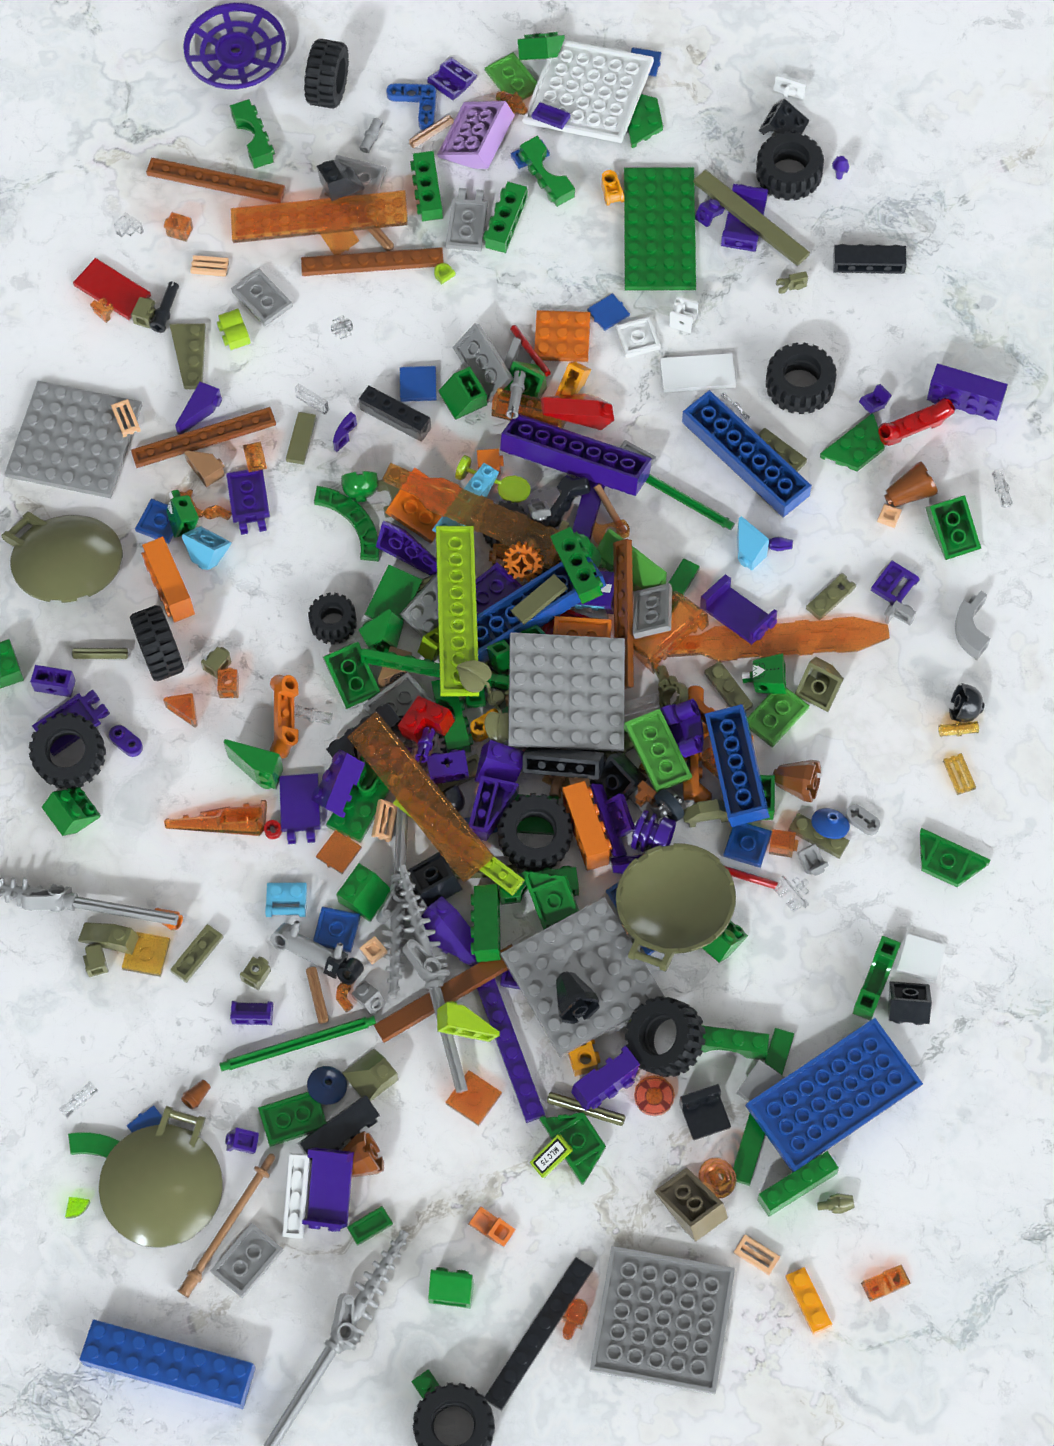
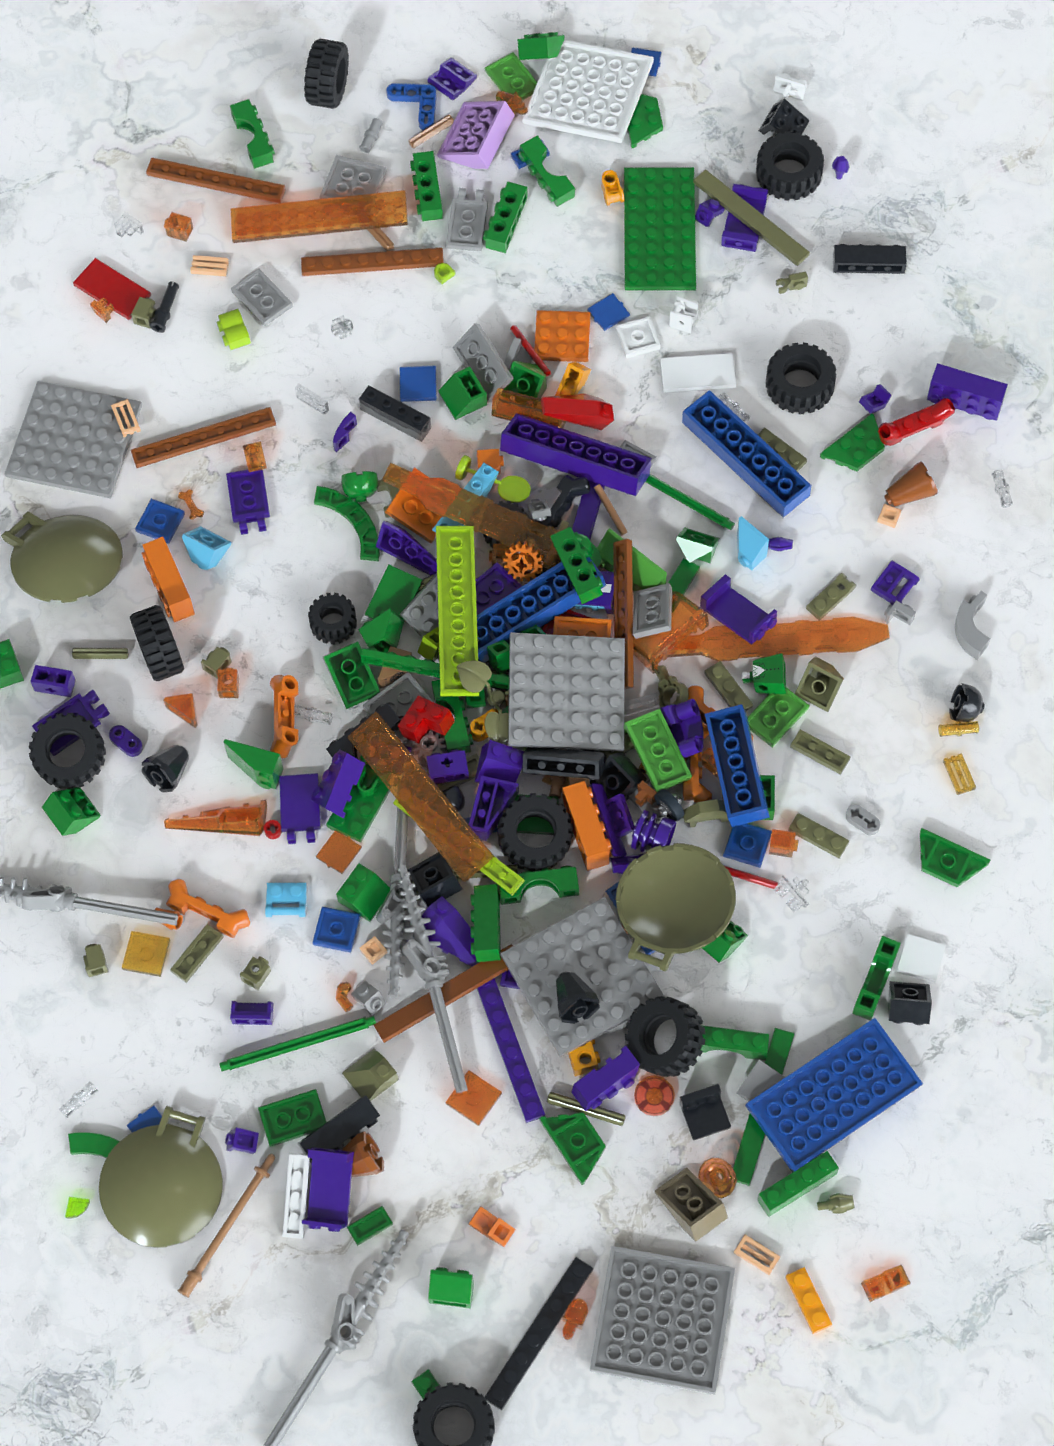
olive slope [78,922,139,955] -> none
blue brick [79,1319,256,1409] -> none
green torso [166,490,199,538] -> none
olive wing [169,324,206,389] -> none
dark purple slope [175,382,222,435] -> none
dark orange cone [181,1079,211,1109] -> none
dark purple dish [183,3,286,89] -> none
medium nougat slope [184,451,225,487] -> none
clear orange arm [203,505,232,520] -> none
light grey plate [211,1223,283,1299] -> none
light grey piece [270,920,364,985] -> none
olive tile [286,412,316,465] -> none
medium nougat axle [306,967,329,1024] -> none
dark blue dish [307,1066,347,1105] -> none
black slope [316,160,364,201] -> none
clear orange piece [318,215,360,255] -> none
light nougat tile [371,799,397,842] -> none
dark purple pin [415,727,435,763] -> none
lime slope [437,1001,500,1042] -> none
light grey pin [506,371,526,419] -> none
olive tile [511,574,567,625] -> none
green wing [522,871,579,930] -> none
tile [529,1135,573,1178] -> none
dark purple tile [531,102,571,130] -> none
clear orange piece [592,519,630,545] -> none
dark orange cone [773,760,821,802] -> none
light grey bracket [797,844,829,876] -> none
blue dish [811,808,850,839] -> none
green slope [925,495,981,560] -> none
none -> black cone [142,745,189,792]
none -> orange plate [166,879,250,938]
none -> slope [676,527,720,563]
none -> olive plate [790,729,851,775]

